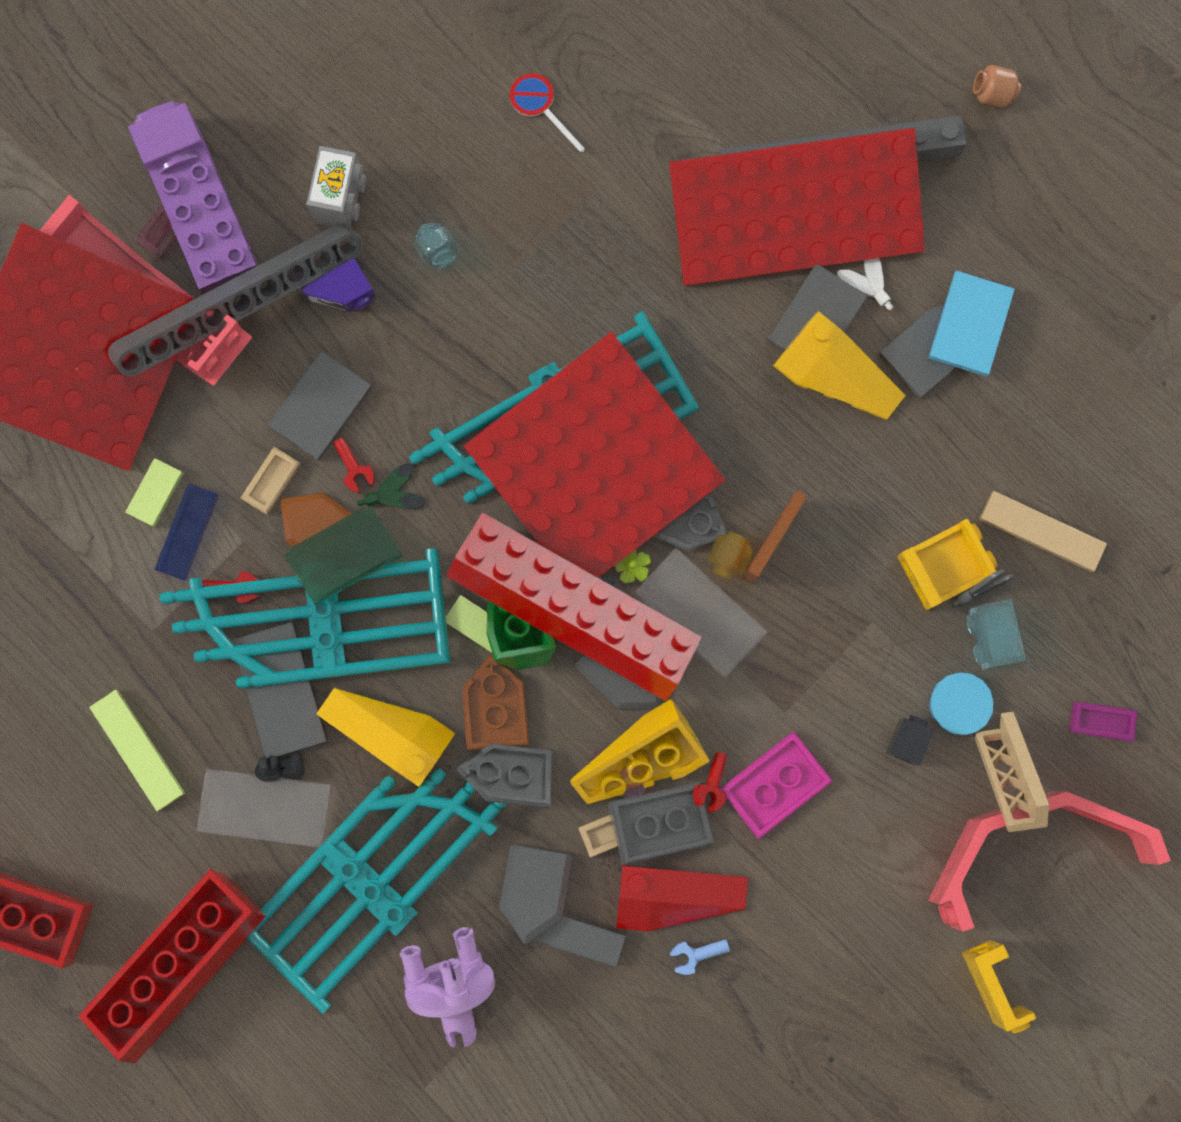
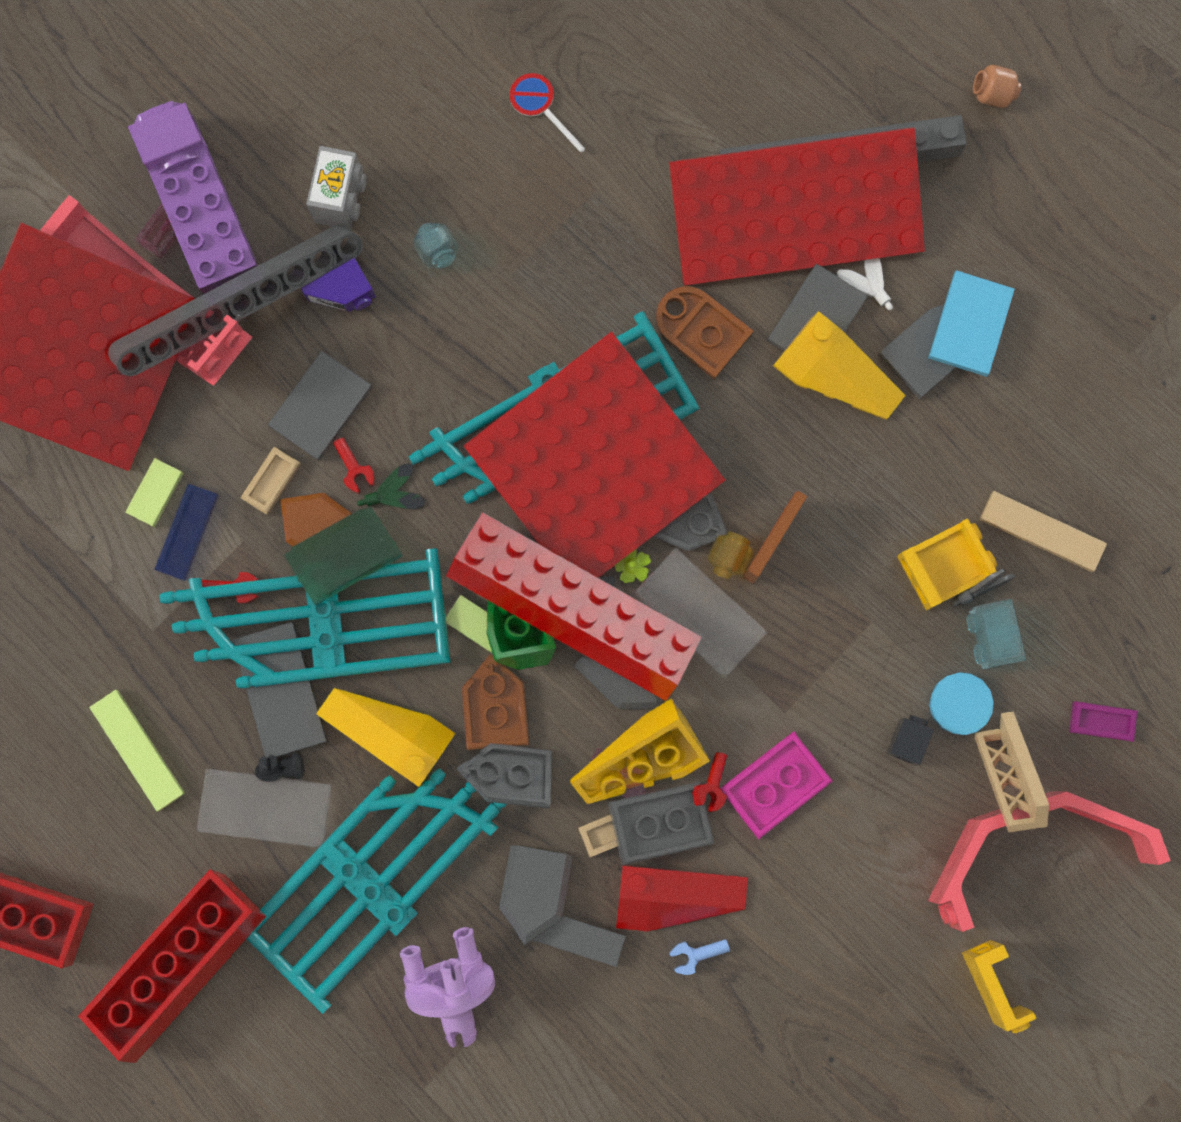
none -> dark orange tile [656,286,753,380]

